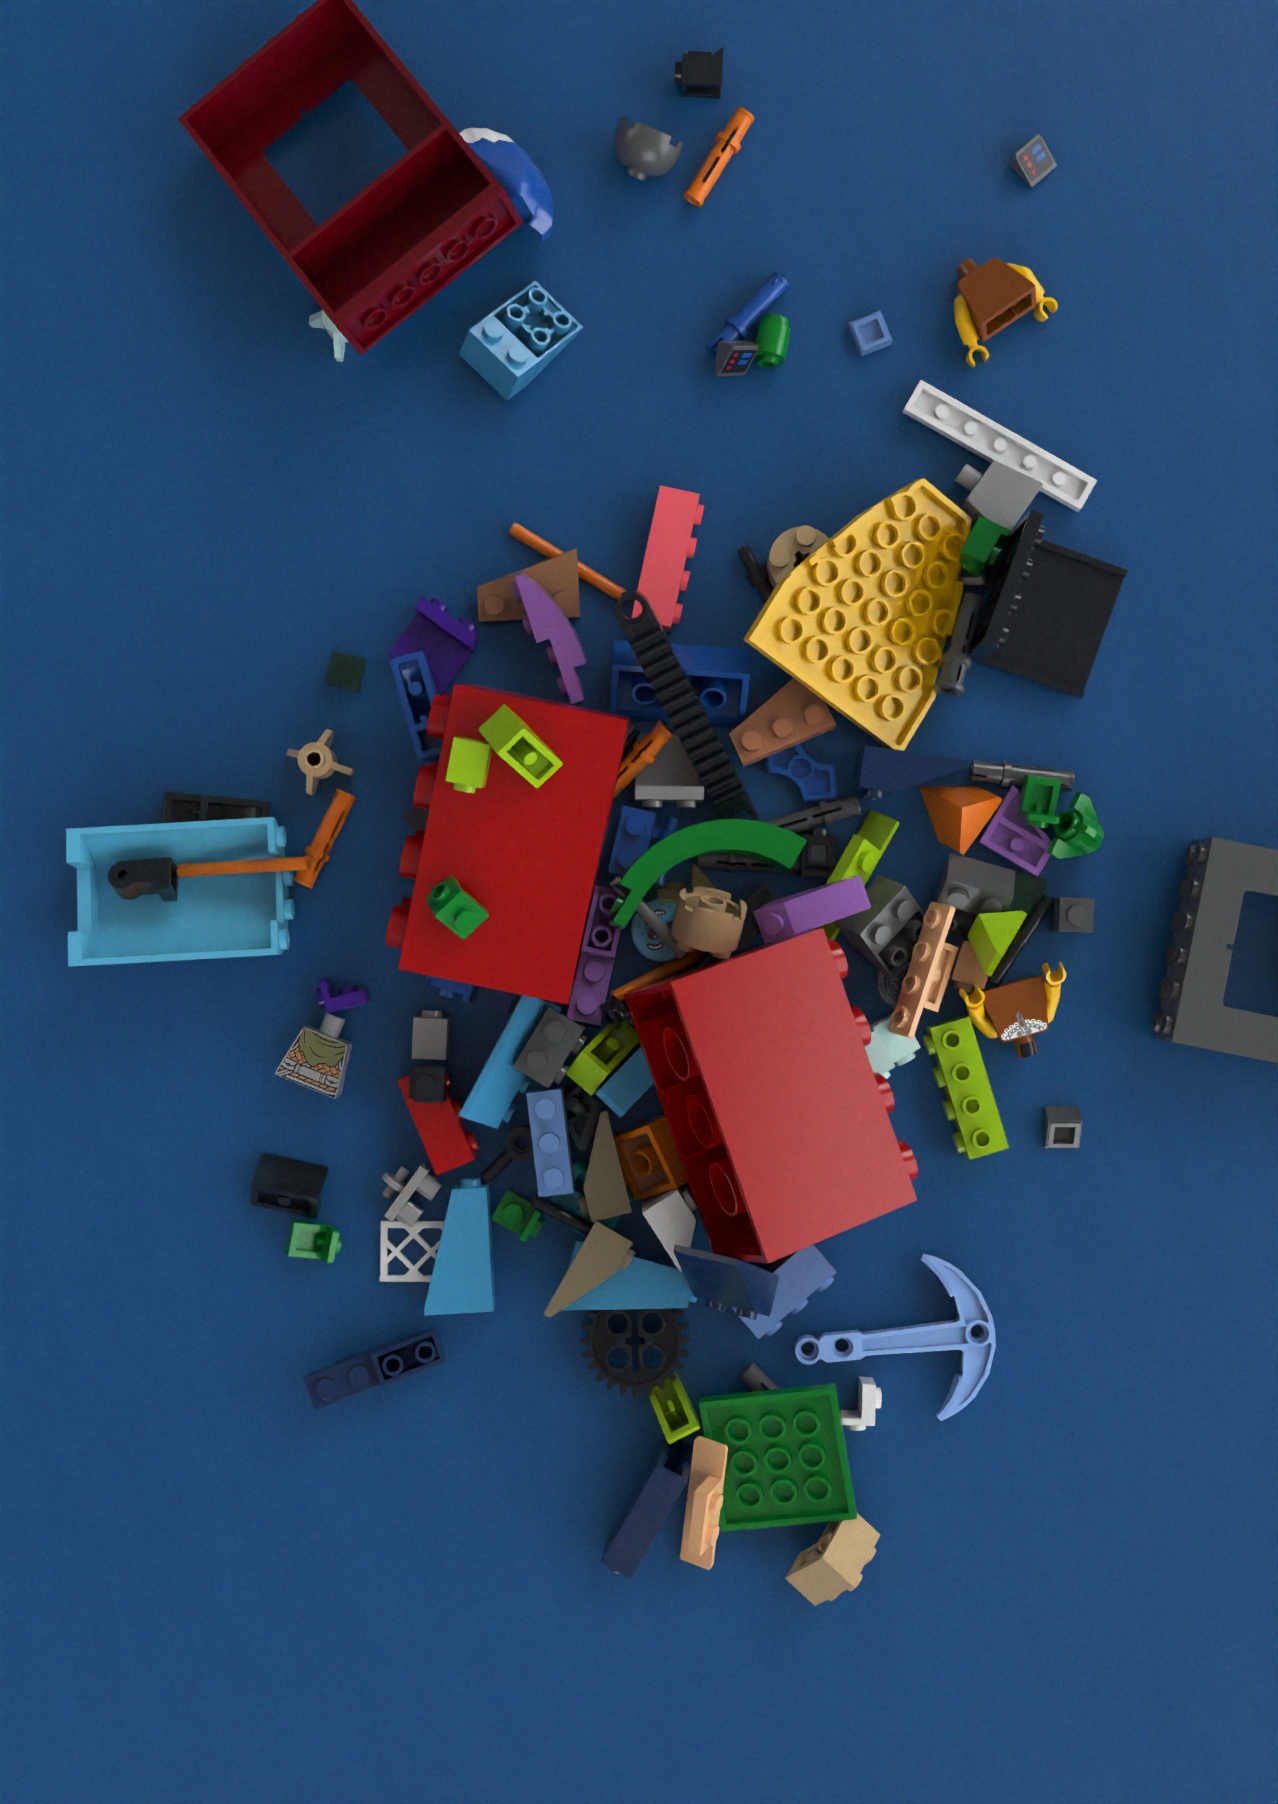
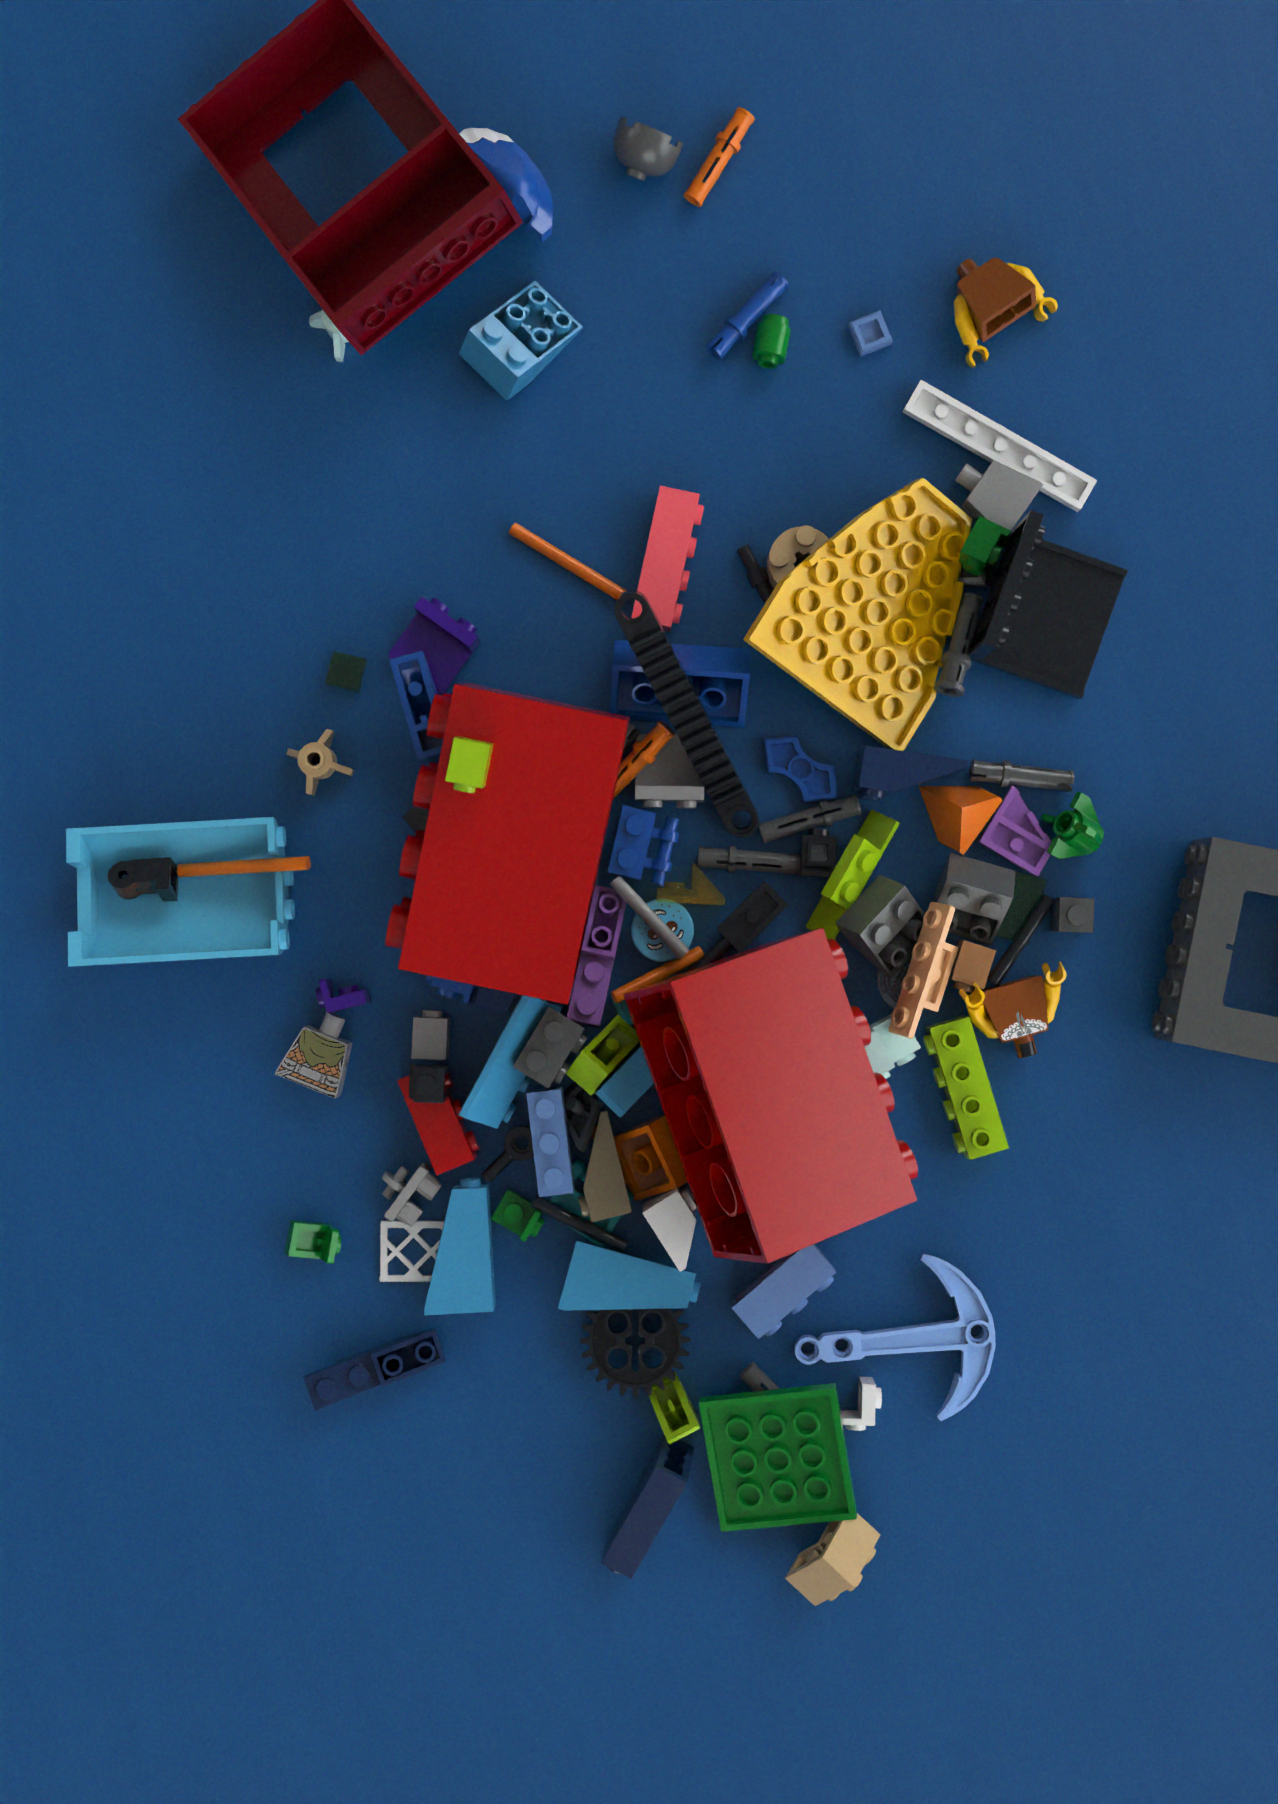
black slope [160,792,271,823] -> none
black panel [251,1153,328,1219] -> none
orange pin [292,788,357,889] -> none
green bracket [426,875,489,940] -> none
medium nougat wing [477,548,580,622] -> none
lime slope [478,704,563,789] -> none
medium lavender slope [511,572,587,704] -> none
dark tan slope [543,1221,636,1318] -> none
black bush [599,995,632,1030] -> none
green arch [608,819,807,930] -> none
tan brick [670,887,747,959] -> none
dark blue slope [673,1244,779,1320] -> none
black window [674,46,724,99] -> none
light nougat bracket [680,1436,728,1570] -> none
slope [714,340,759,376] -> none
nougat wing [729,678,836,768] -> none
medium lavender slope [753,874,871,944] -> none
lime slope [967,911,1027,977] -> none
slope [1009,133,1057,189] -> none
green bracket [1017,774,1062,828] -> none
dark grey slope [1044,1106,1083,1148] -> none

